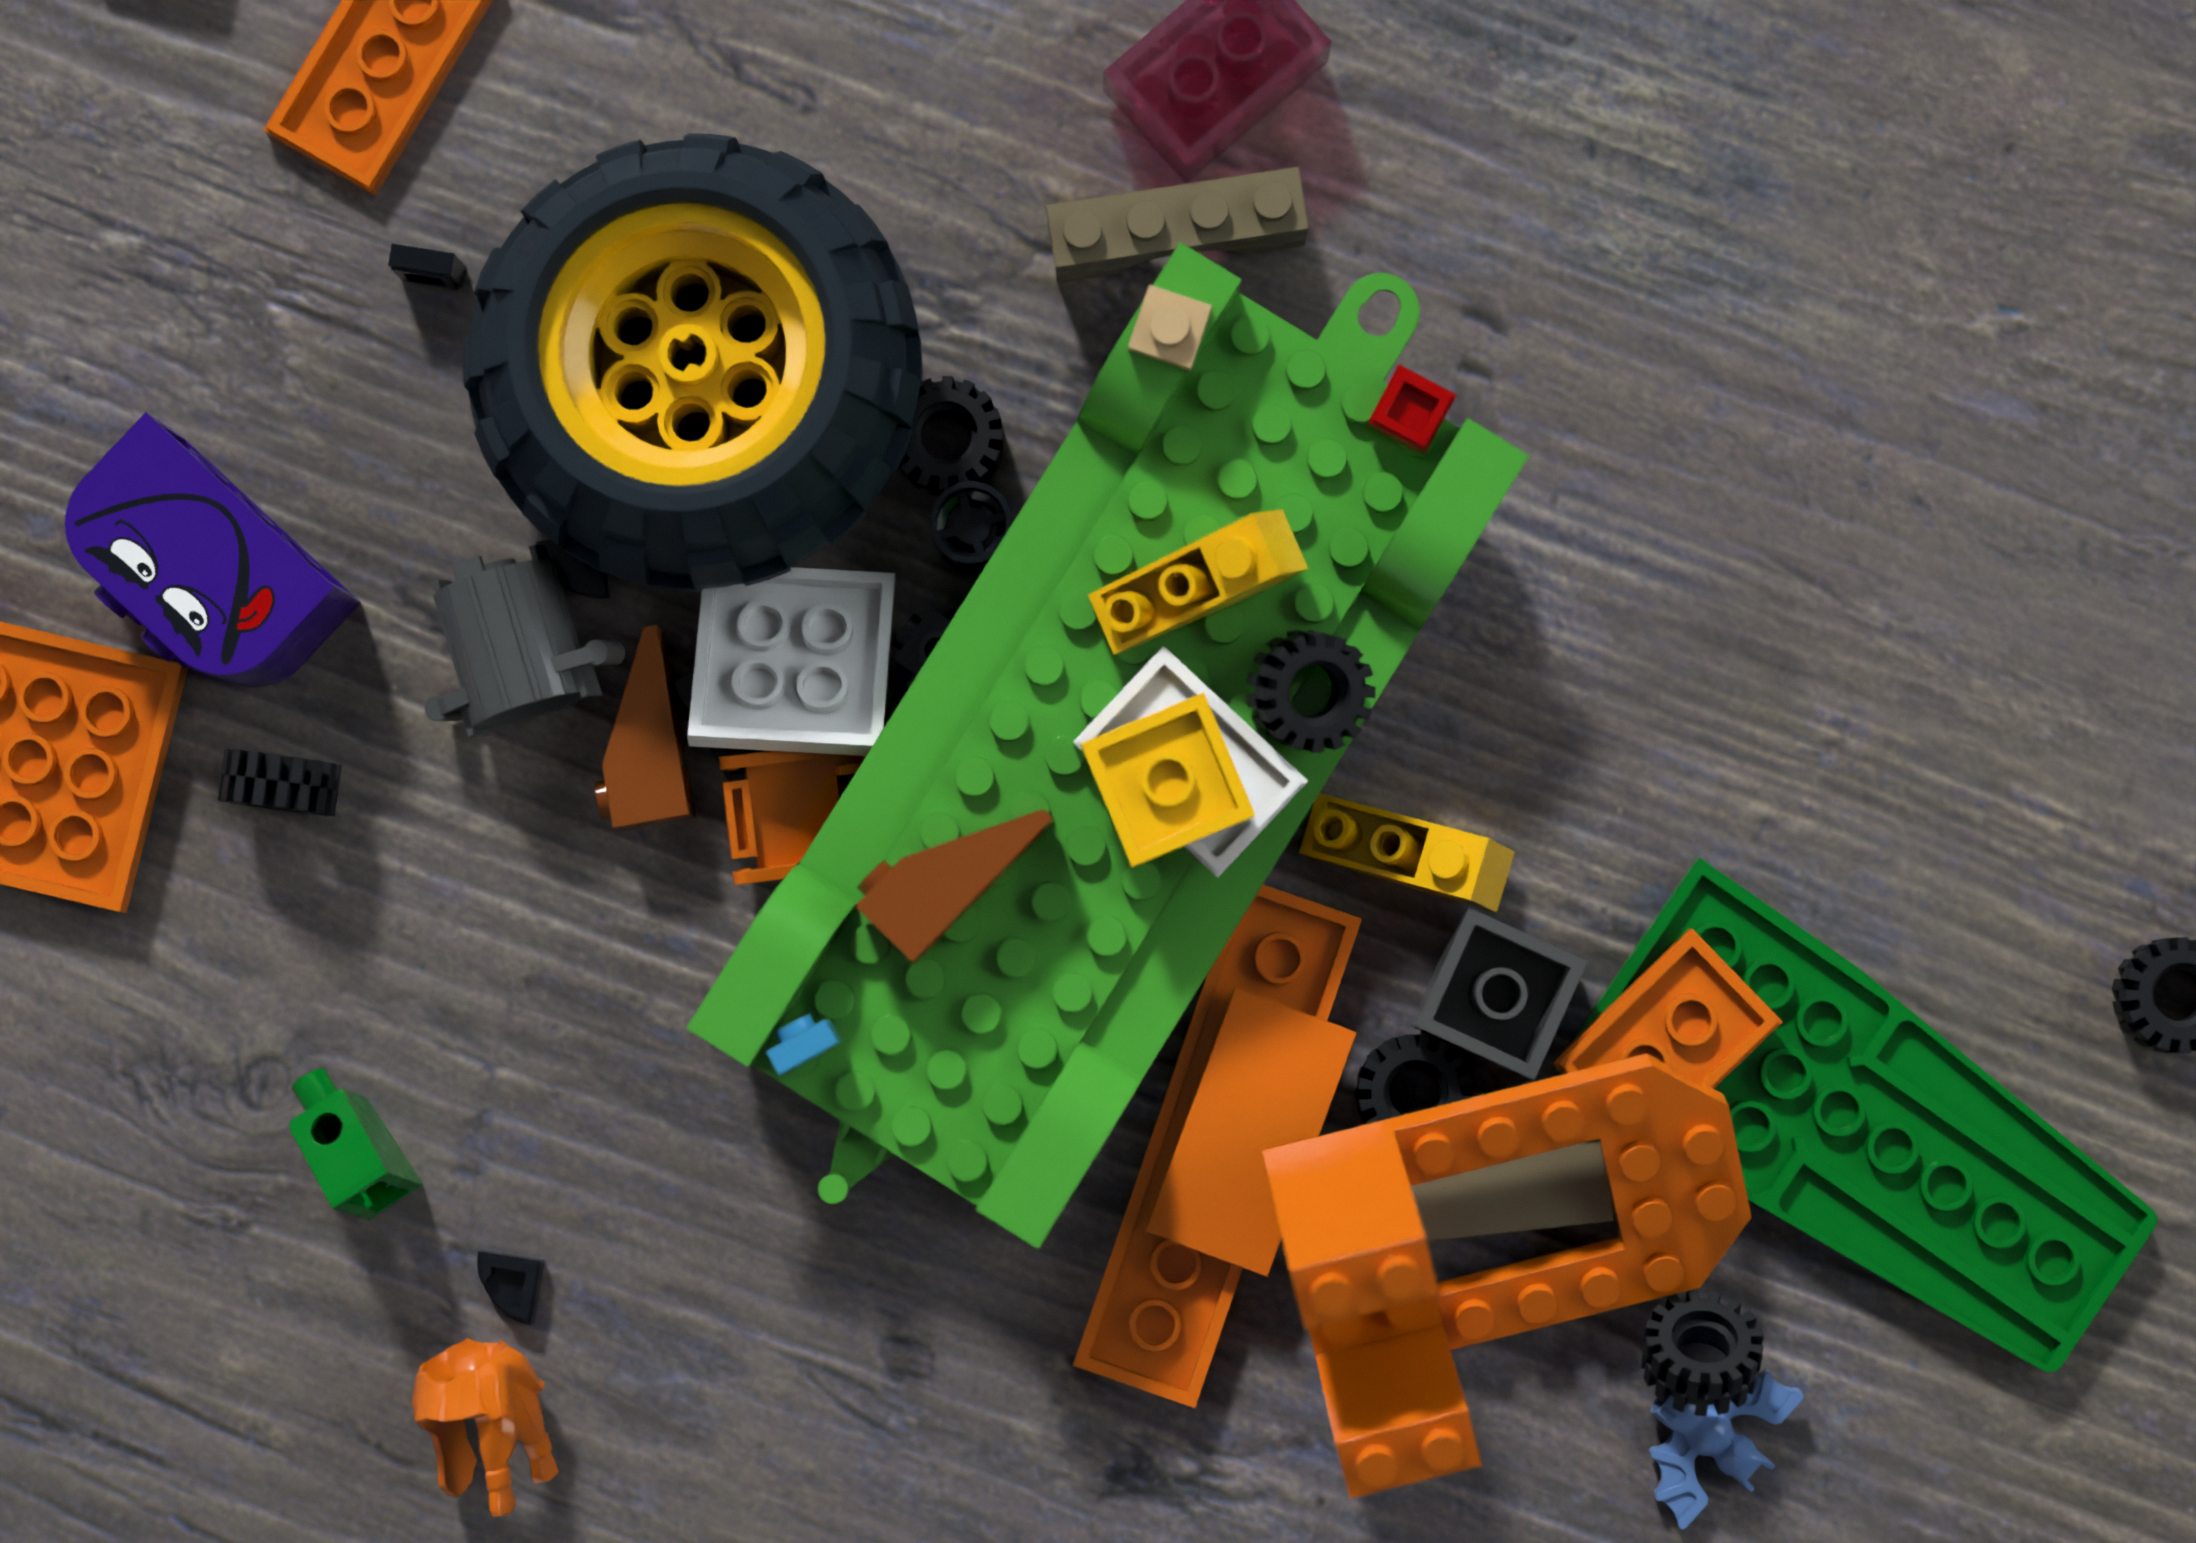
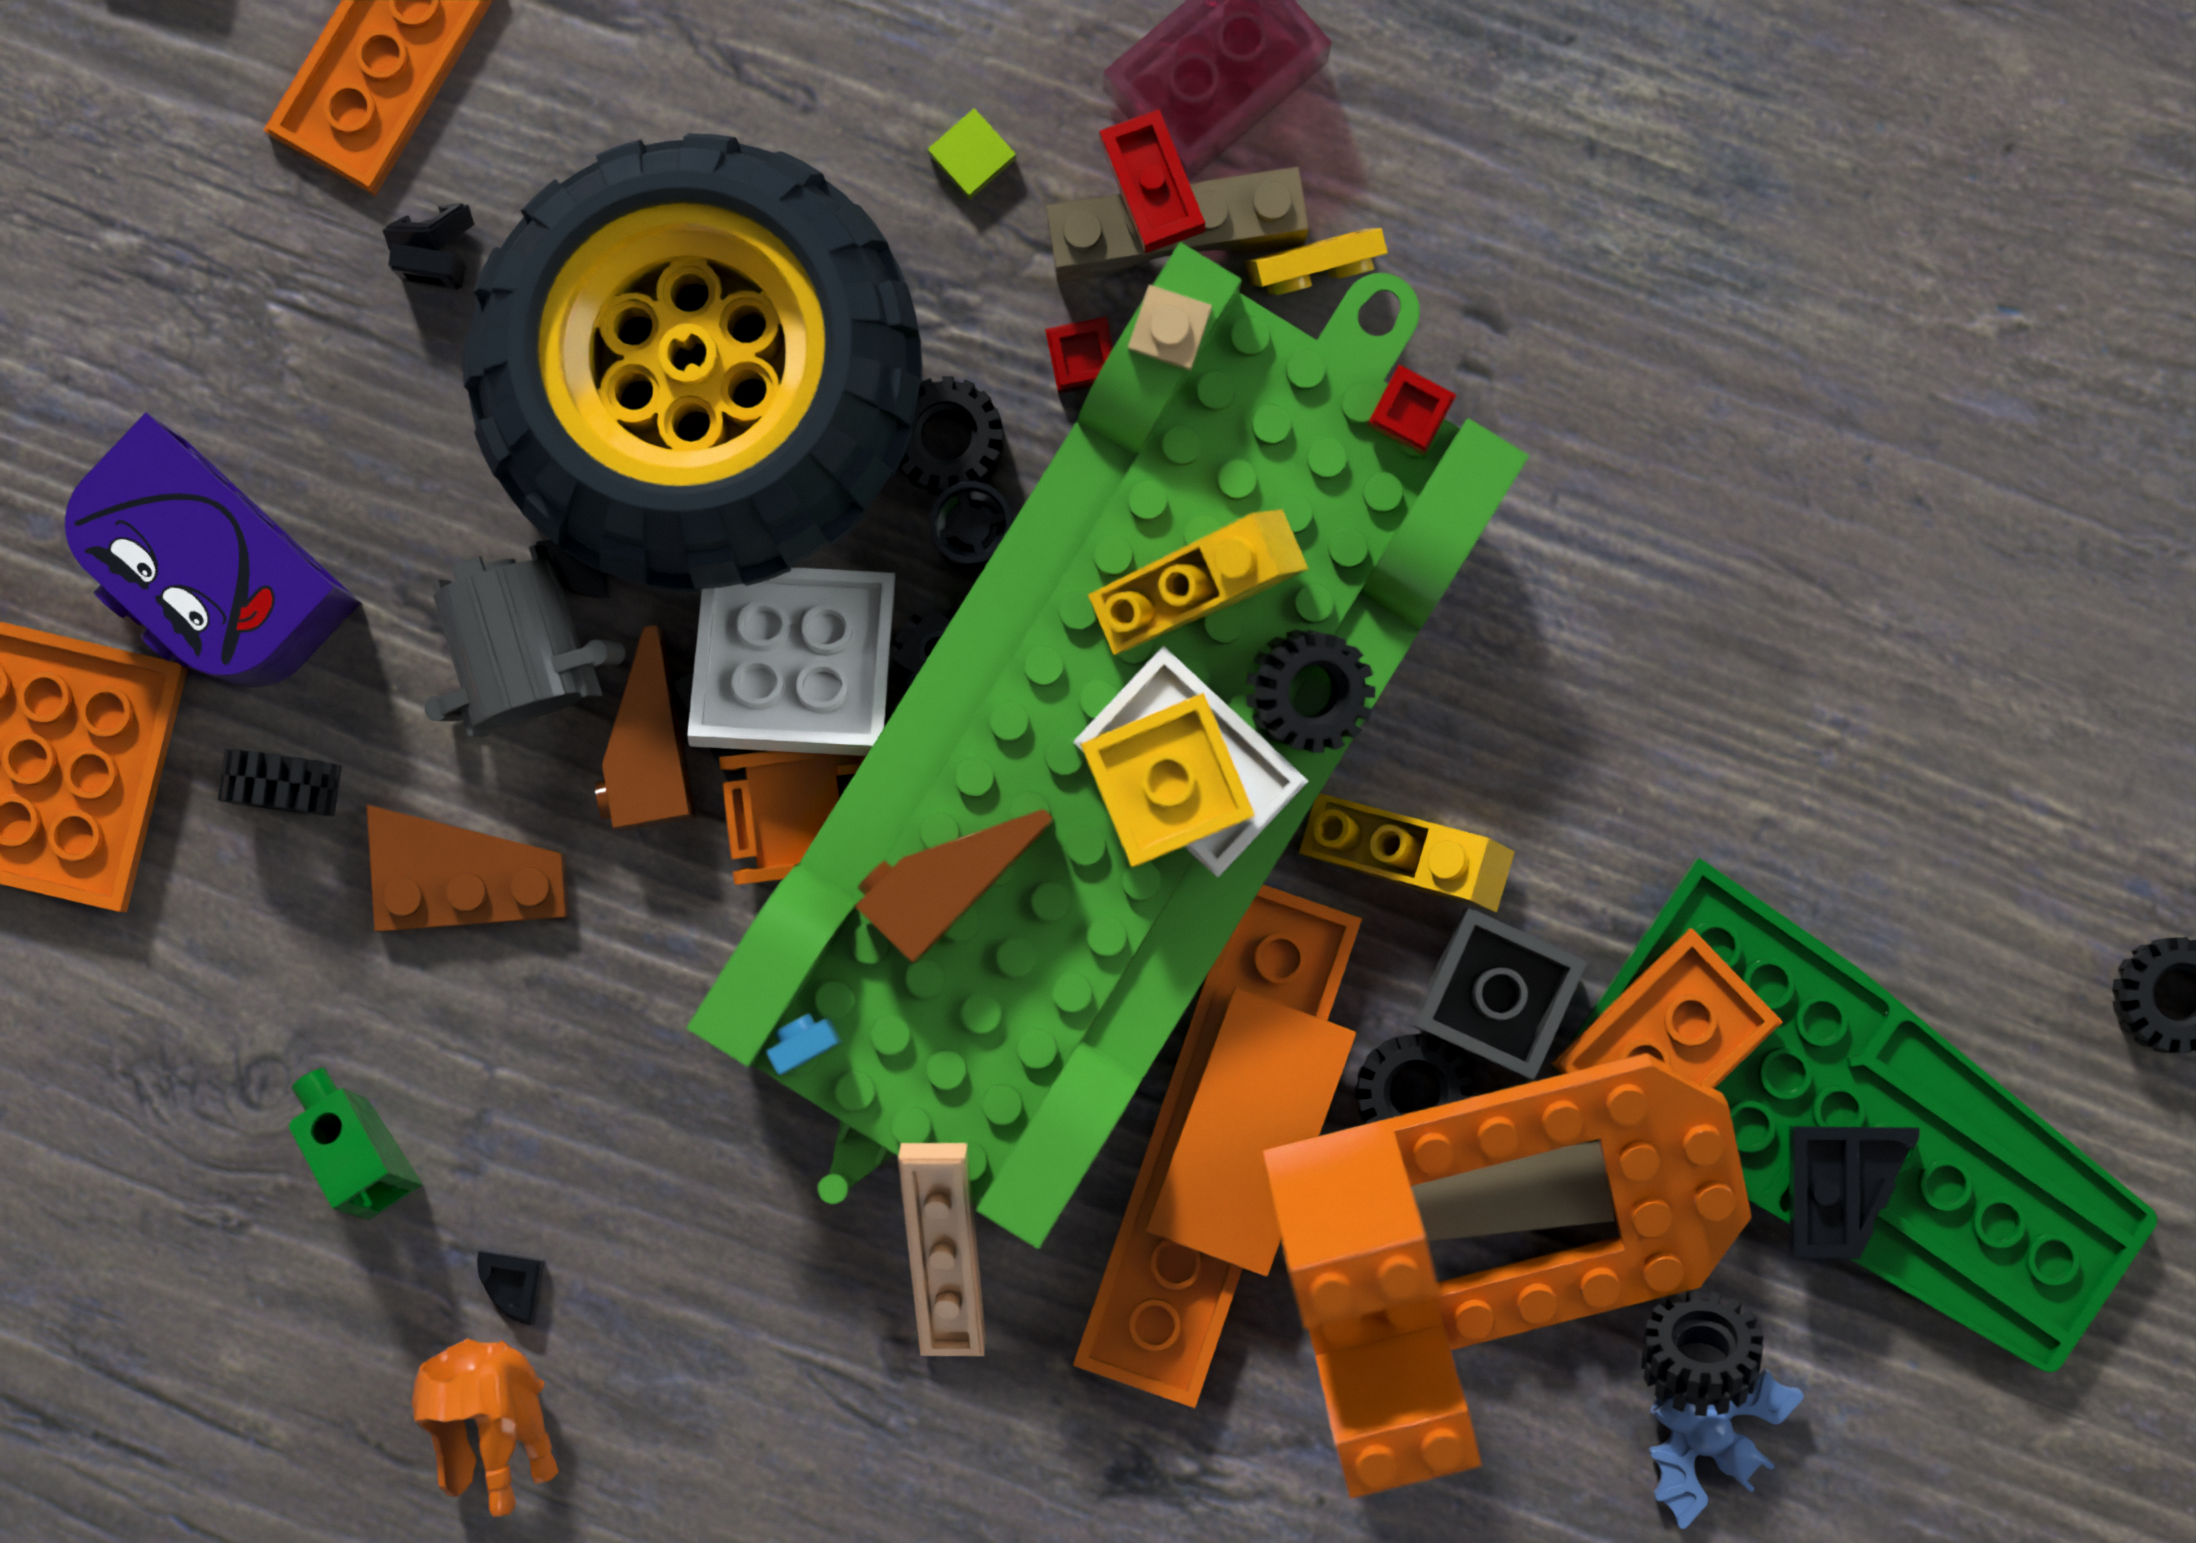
none -> dark orange wing [366,804,569,932]
none -> black tile [382,203,475,251]
none -> light nougat tile [898,1143,986,1356]
none -> lime tile [927,108,1017,200]
none -> red tile [1045,316,1113,394]
none -> red plate [1099,109,1205,254]
none -> yellow plate [1245,228,1388,296]
none -> black wing [1789,1126,1920,1259]

